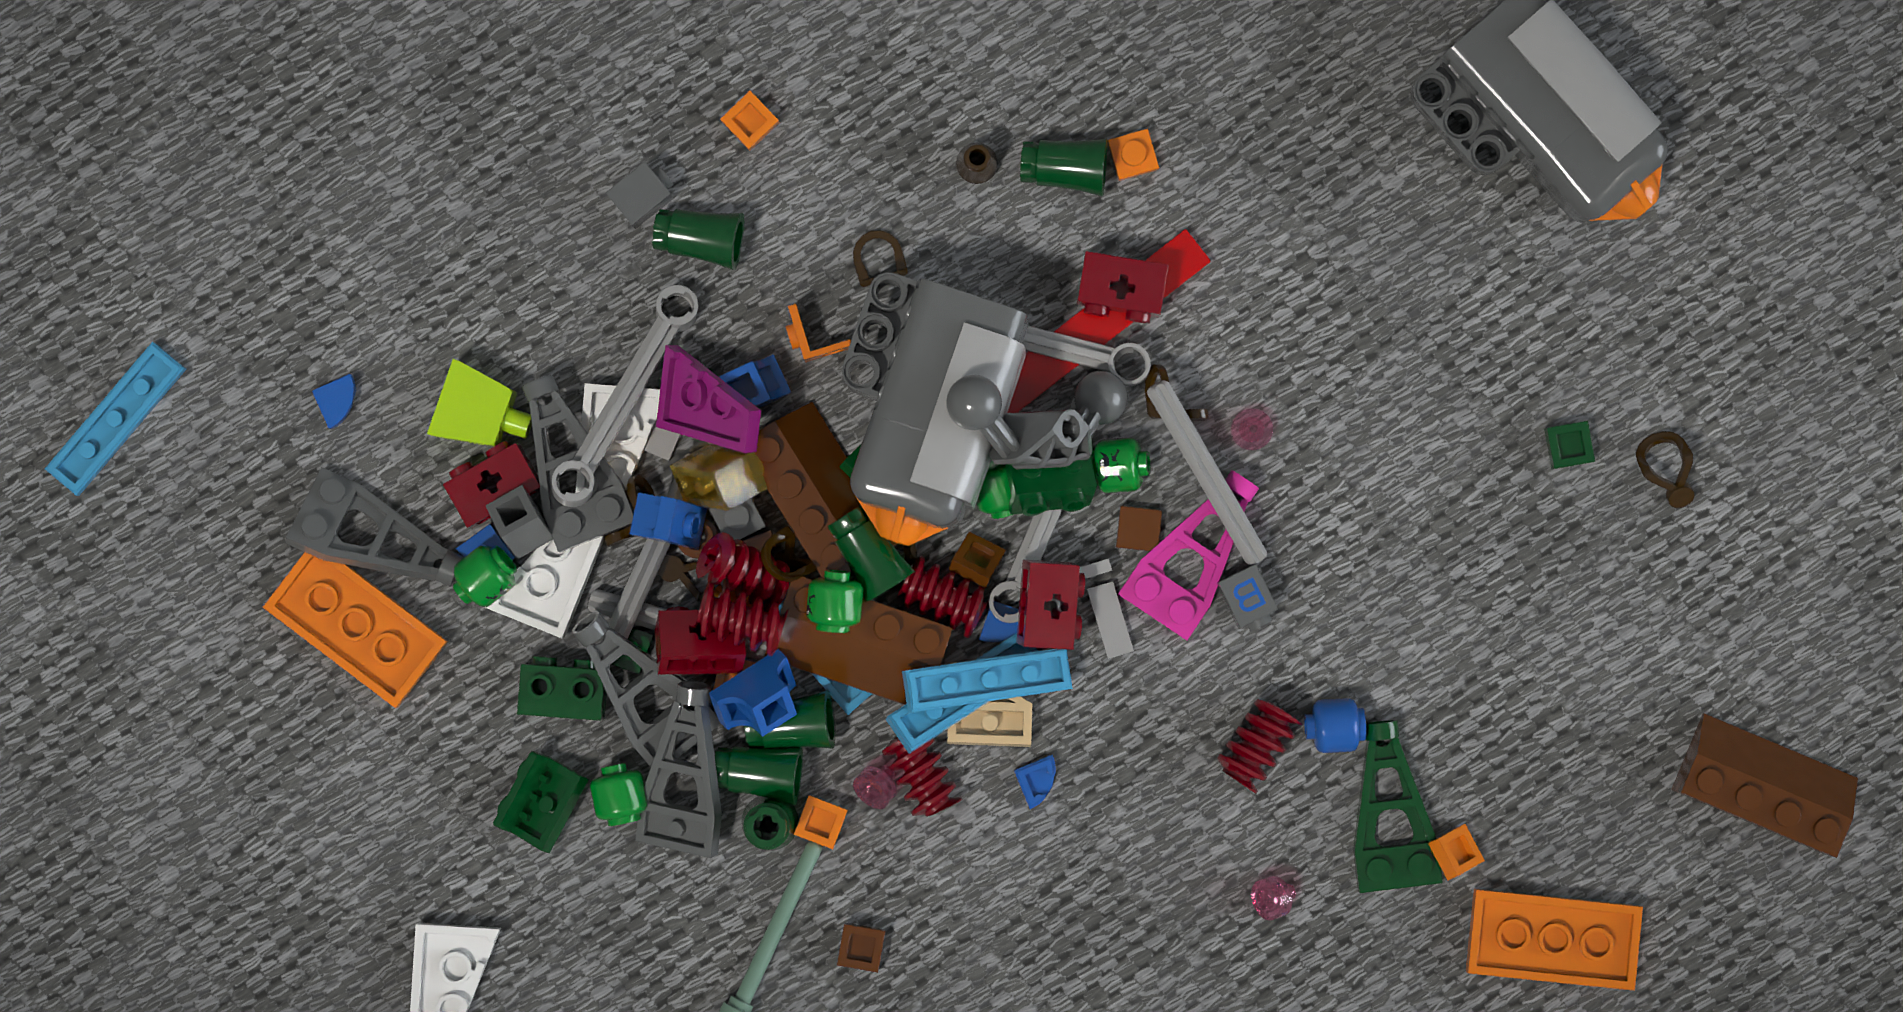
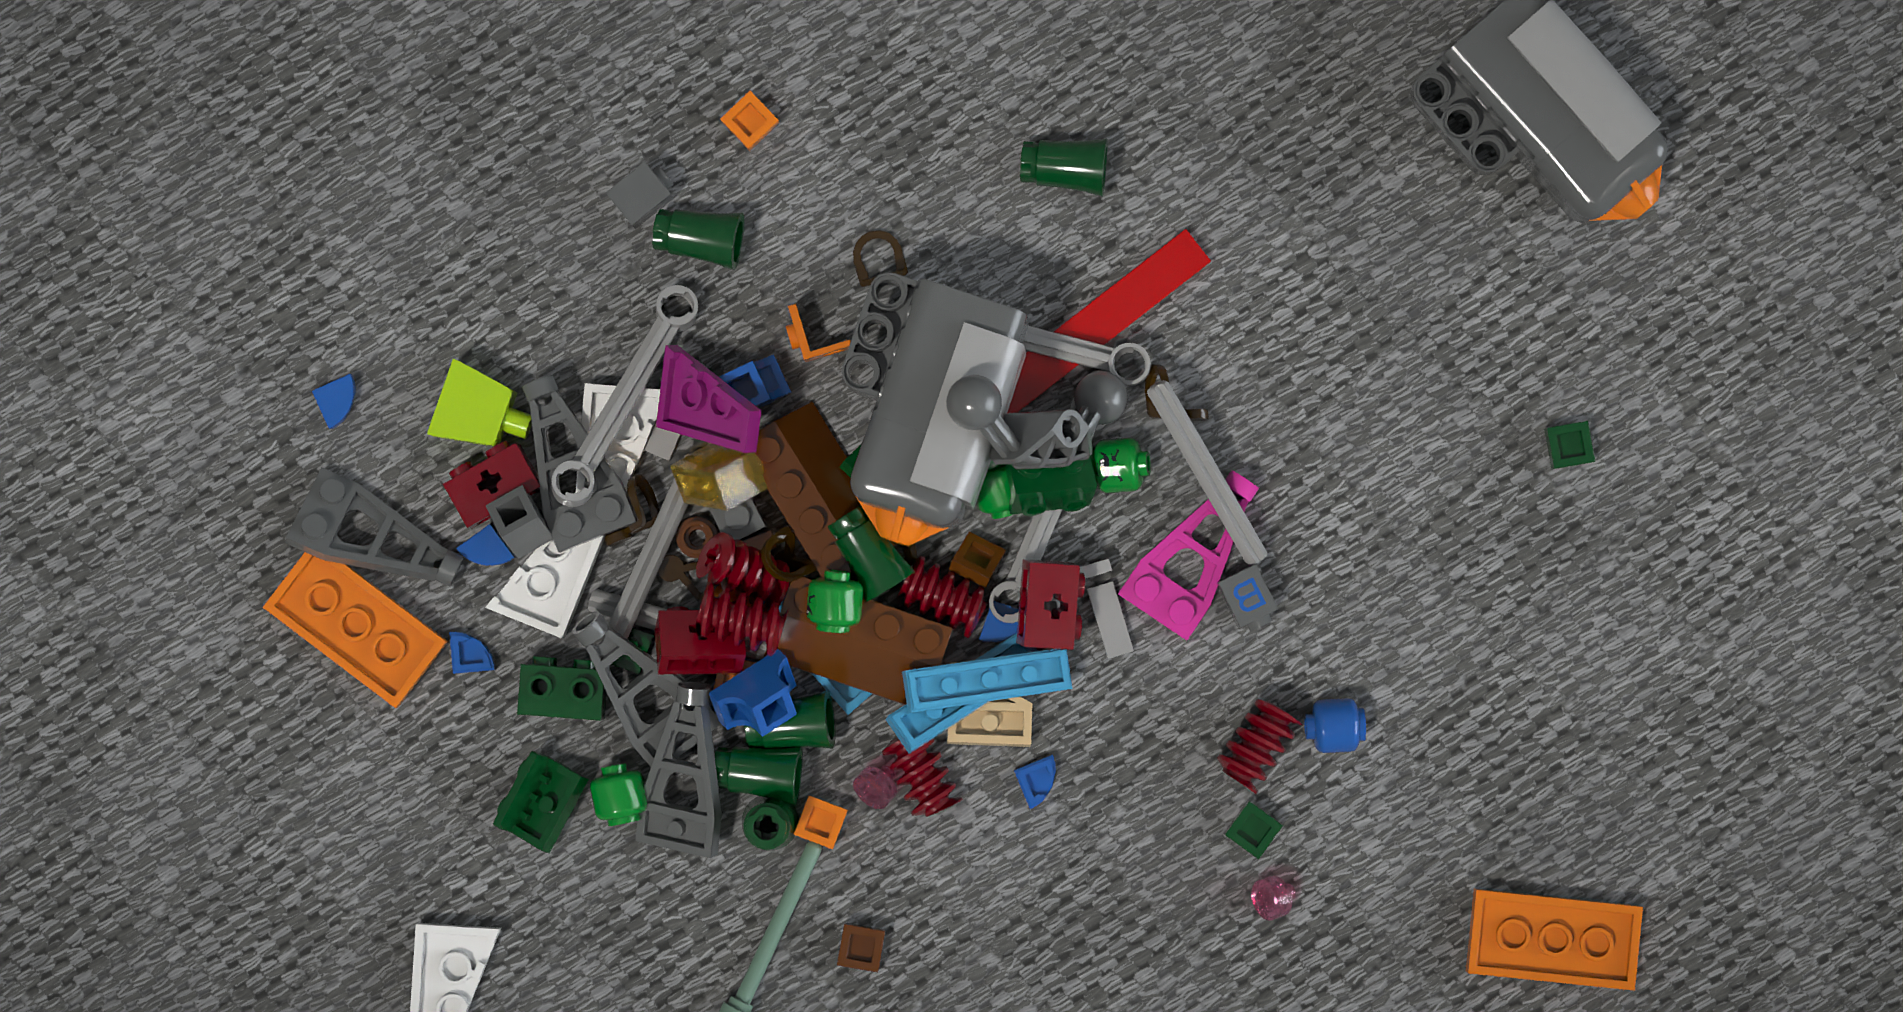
dark azure tile [45,342,186,496] -> none
green head [453,545,517,607] -> none
blue brick [630,493,707,549] -> none
dark brown cone [956,143,998,184] -> none
dark red brick [1076,251,1169,324] -> none
orange plate [1108,128,1159,181] -> none
reddish brown tile [1116,506,1162,551] -> none
clear pink tile [1230,409,1273,451] -> none
dark green plate [1353,720,1443,893] -> none
orange plate [1428,824,1485,880] -> none
dark brown piece [1635,431,1695,508] -> none
reddish brown slope [1671,713,1858,858] -> none
none -> blue tile [449,632,496,674]
none -> dark green plate [1224,800,1283,859]

